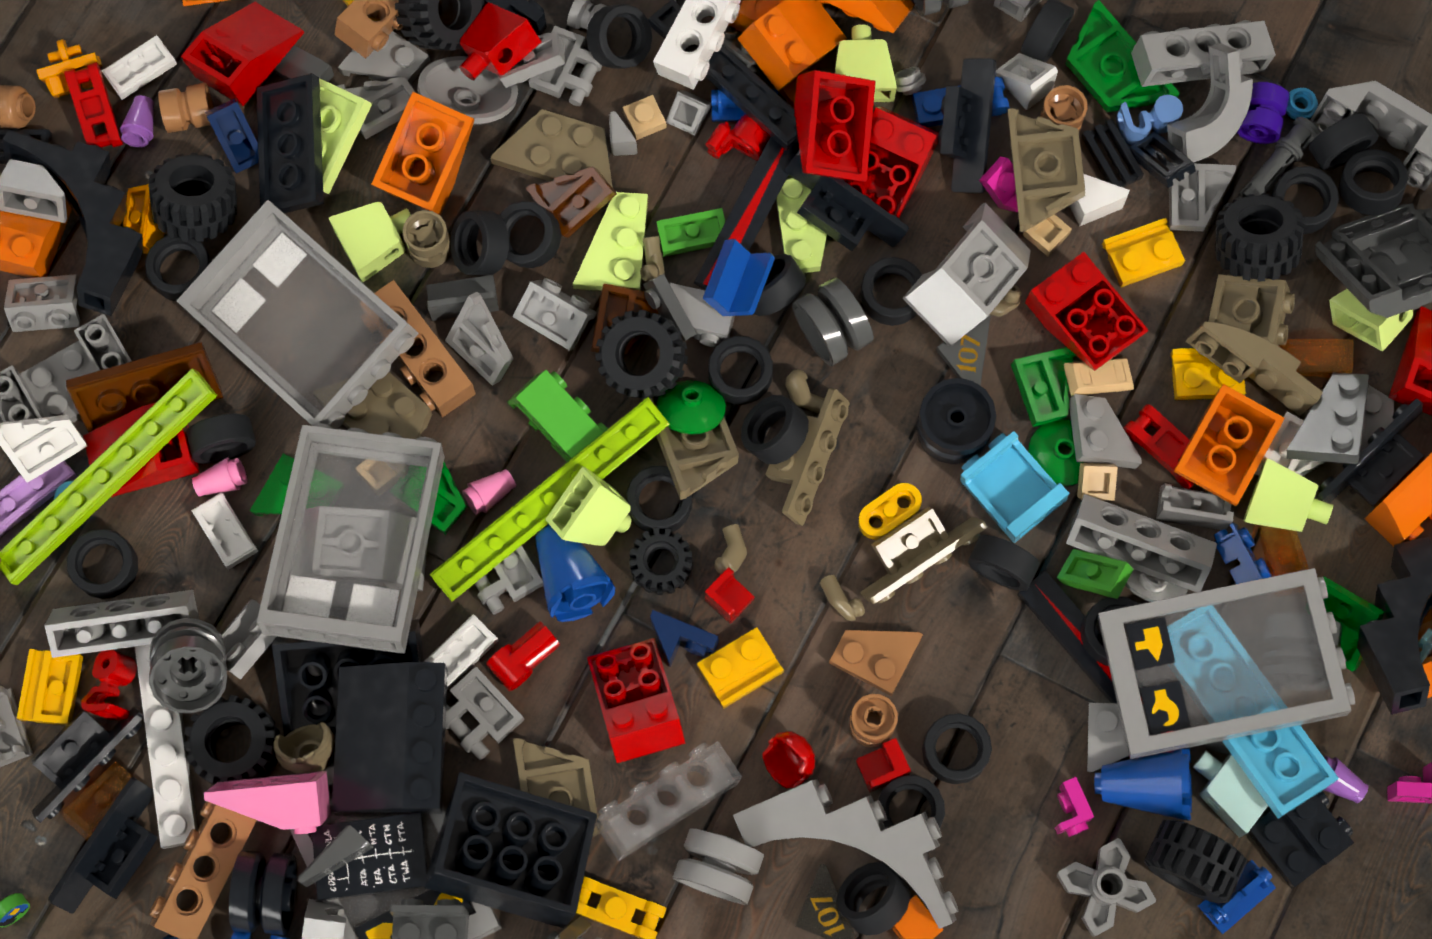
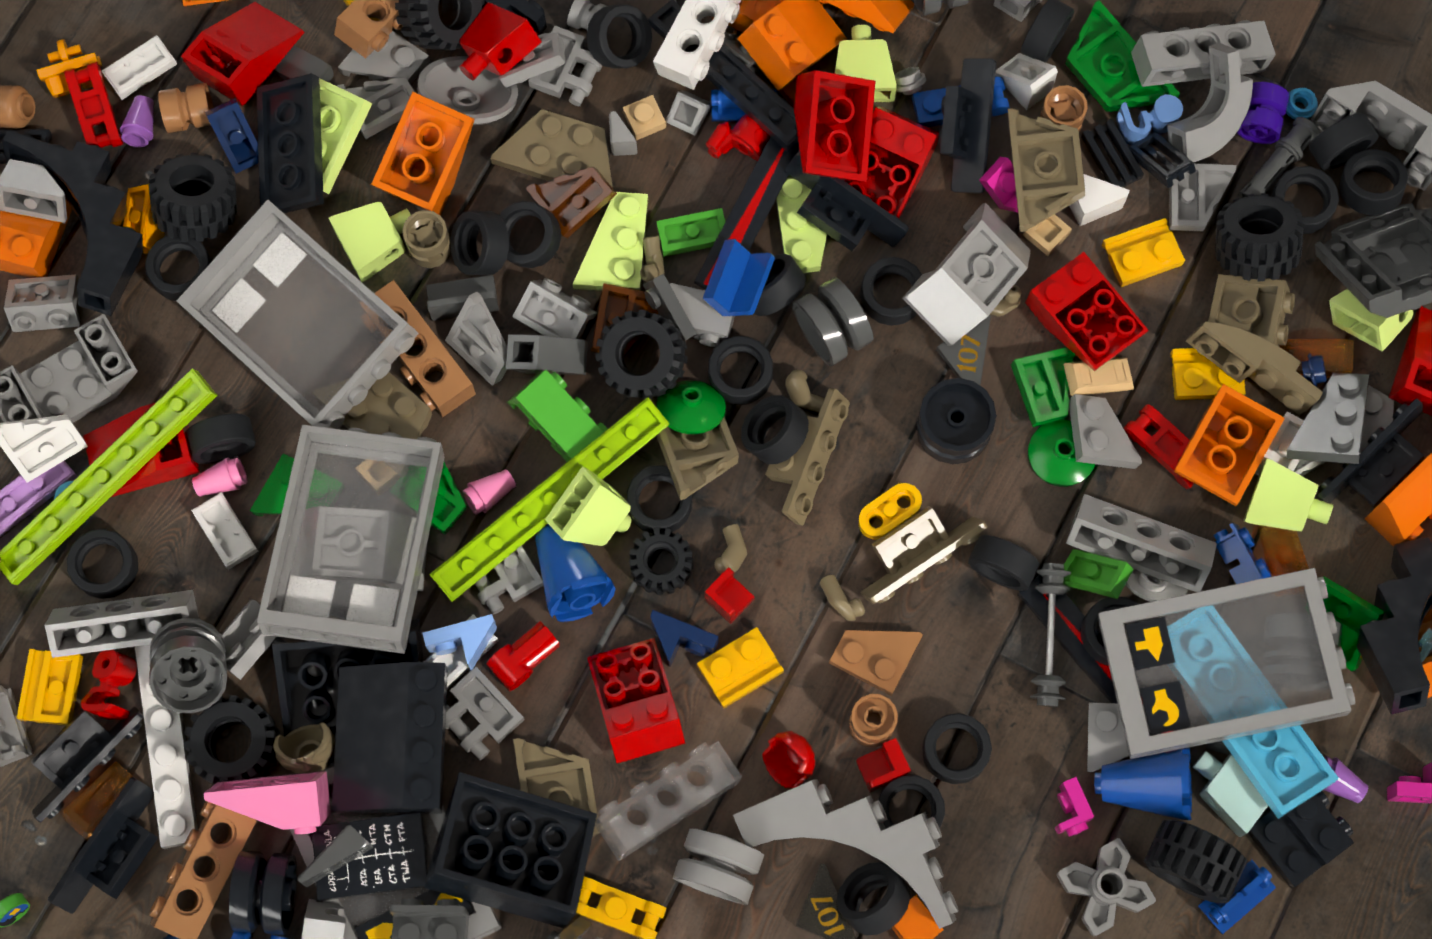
reddish brown tile [66,342,223,433] -> none
medium azure panel [960,431,1069,543] -> none
tan plate [1077,463,1118,501] -> none
light grey hinge [1156,483,1234,530] -> none
none -> light blue slope [422,614,497,670]
none -> dark grey slope [506,335,588,375]
none -> dark grey axle [1030,563,1071,707]
none -> dark blue plate [1302,353,1327,386]

